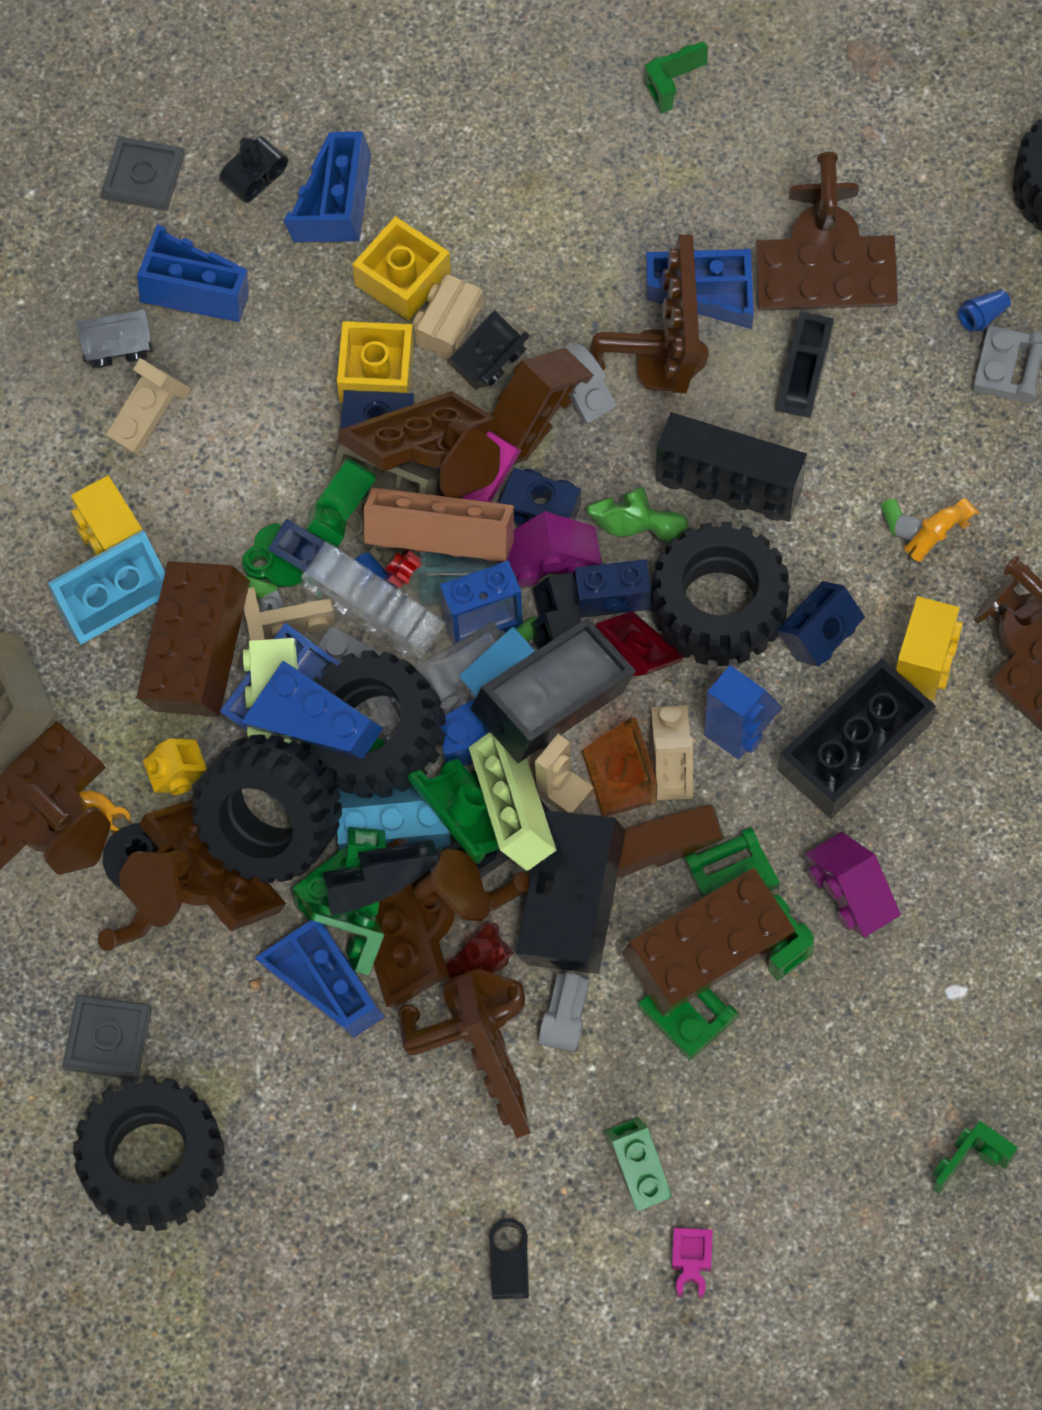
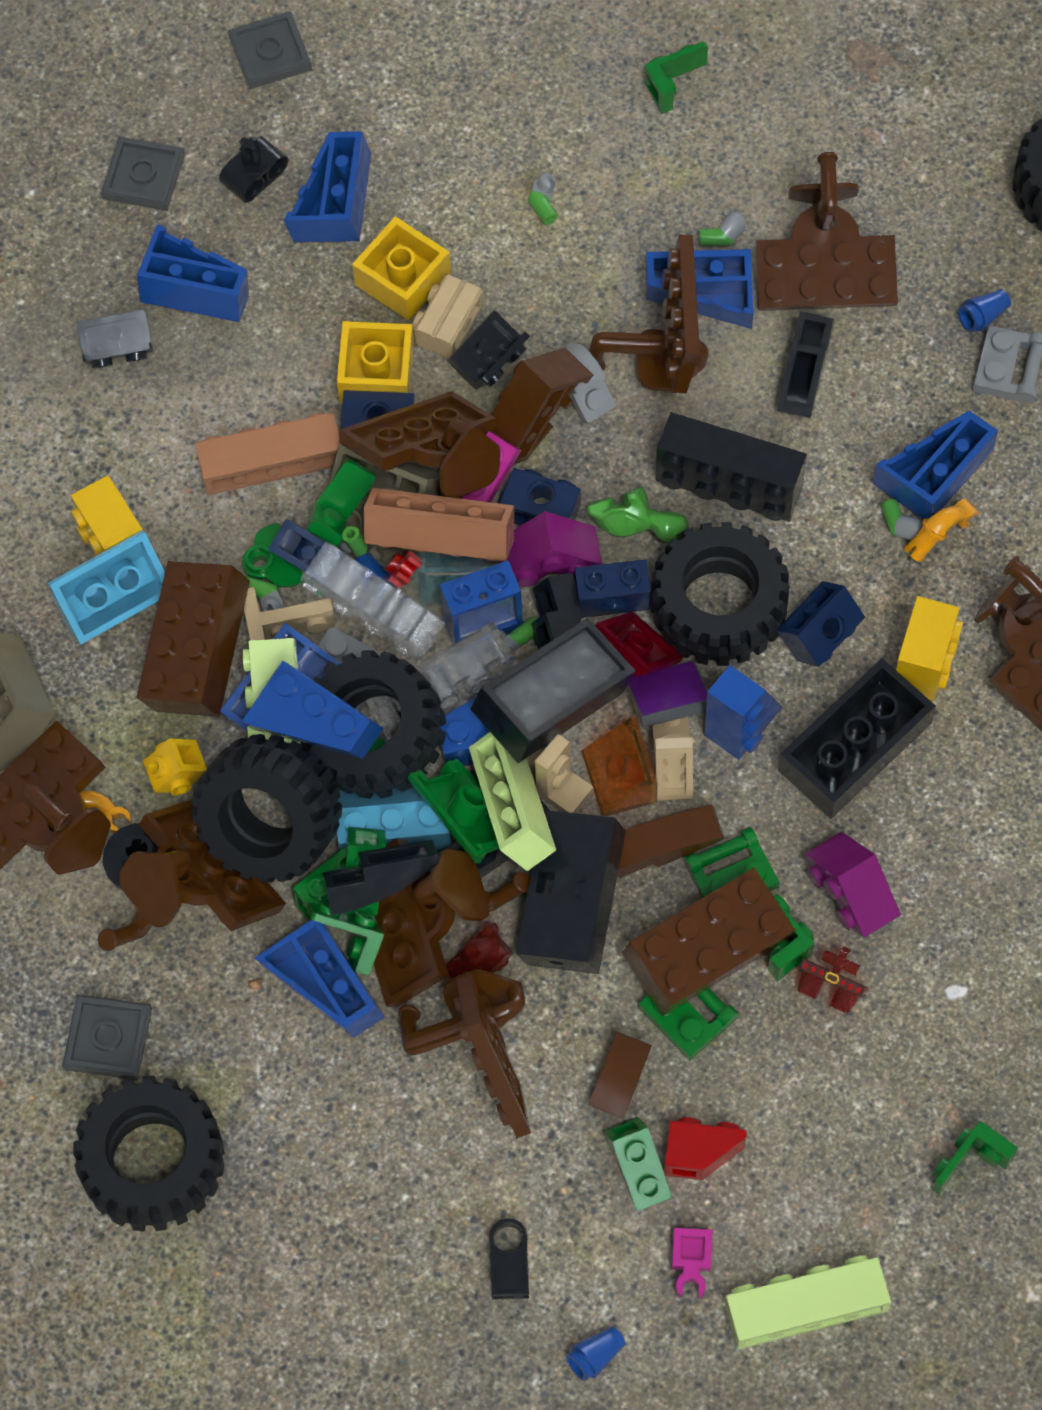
tan bracket [106,358,191,455] -> none
dark azure slope [459,627,536,697] -> none
light grey piece [539,973,589,1052] -> none
none -> nougat brick [195,412,341,495]
none -> dark grey tile [228,11,312,90]
none -> bright green arm [340,526,368,557]
none -> arm [528,174,558,225]
none -> blue cone [566,1326,626,1381]
none -> reddish brown slope [588,1031,652,1119]
none -> dark purple tile [626,660,708,727]
none -> red slope [664,1117,747,1180]
none -> arm [700,212,746,246]
none -> yellowish green brick [725,1255,891,1350]
none -> clear red hips [797,946,869,1014]
none -> blue wedge [873,410,998,520]

